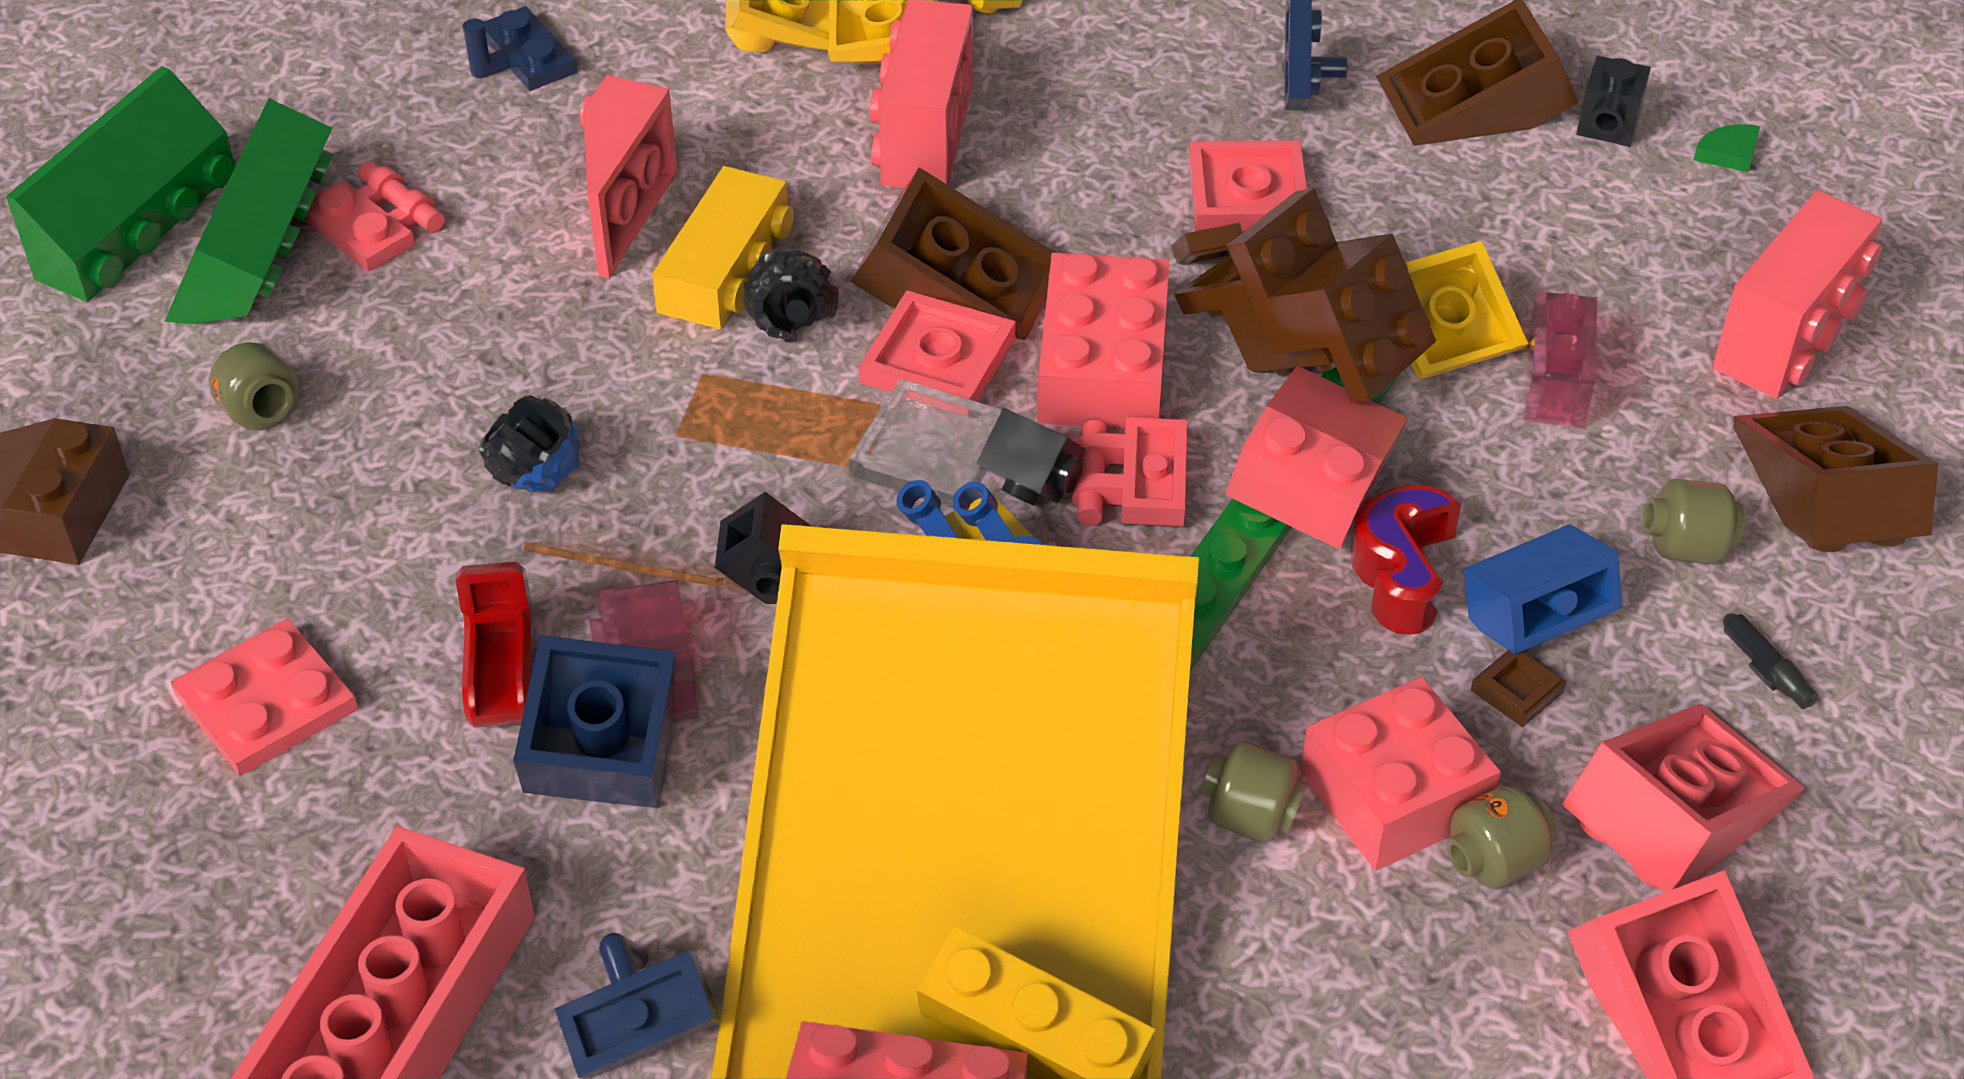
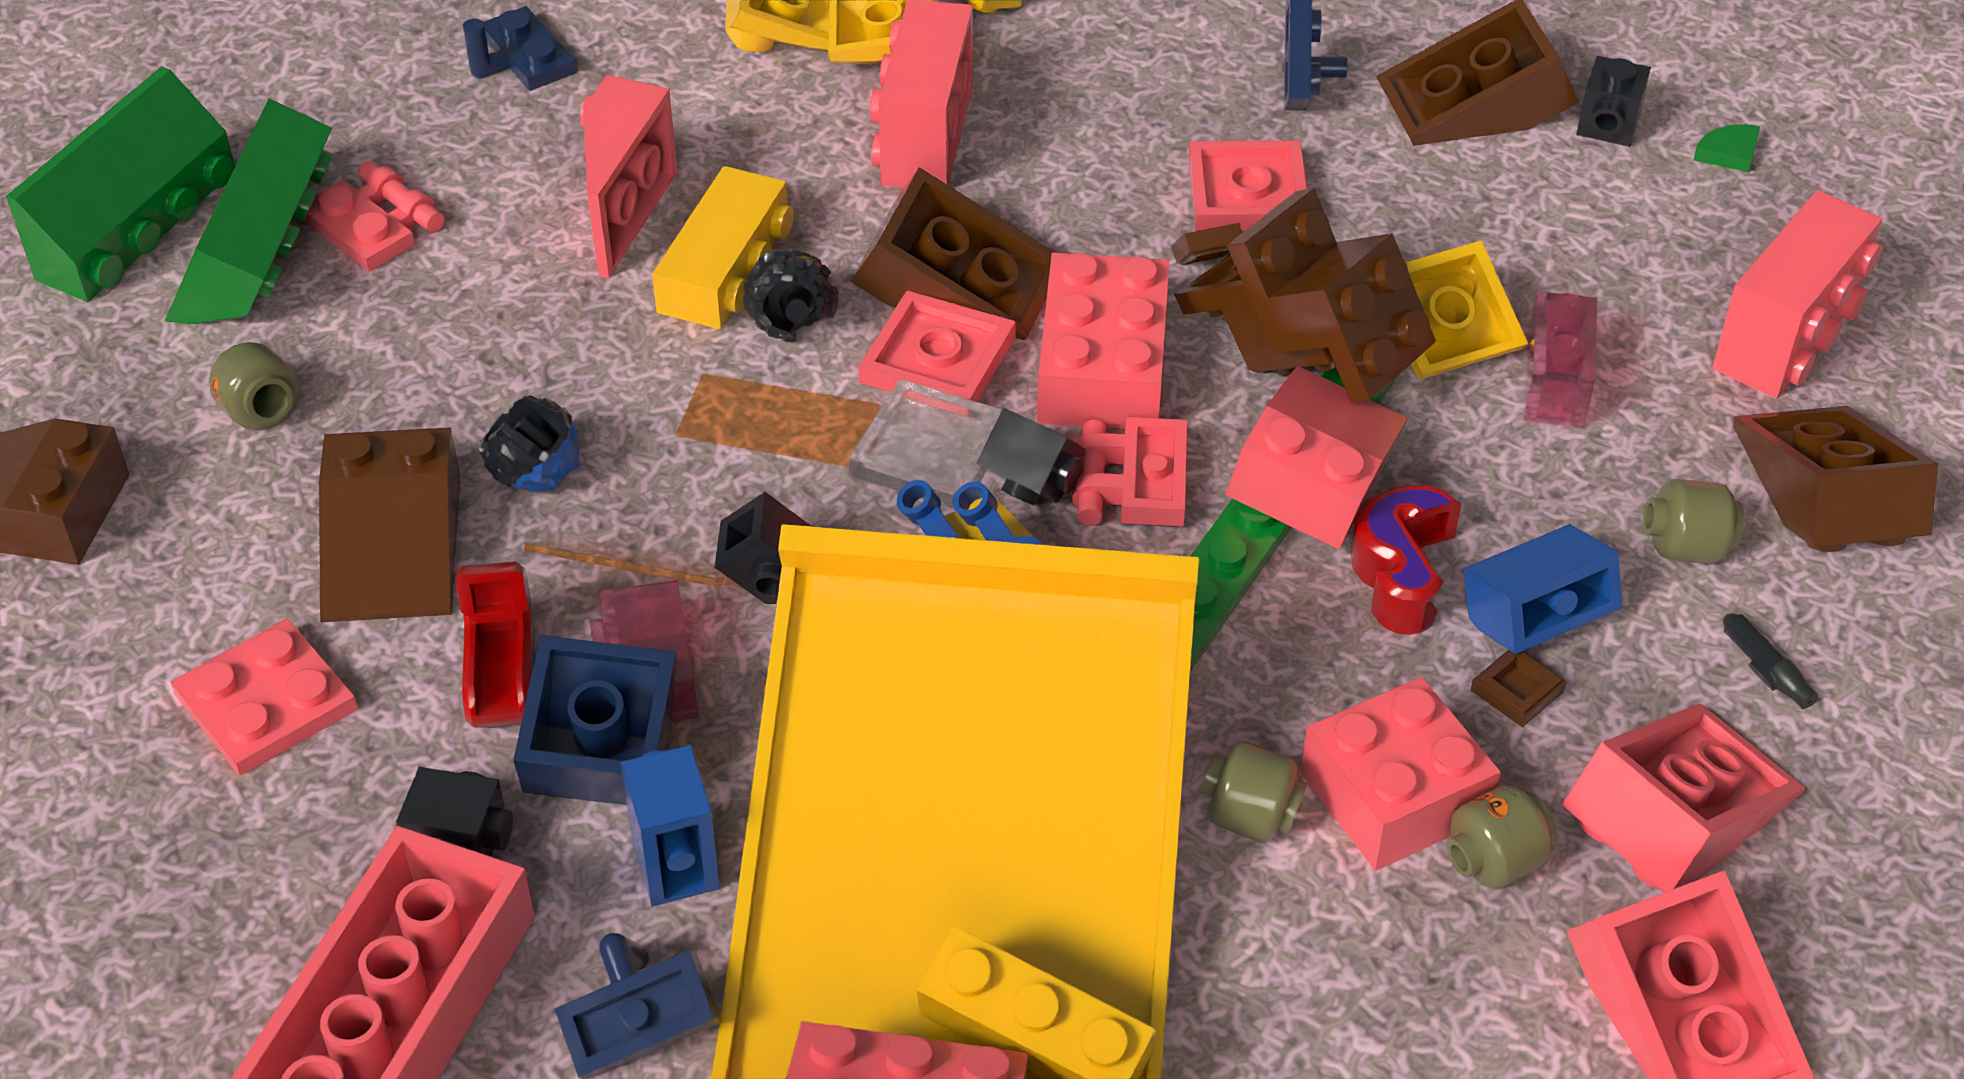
none -> reddish brown slope [319,427,460,622]
none -> black brick [396,767,513,857]
none -> blue brick [621,745,720,907]

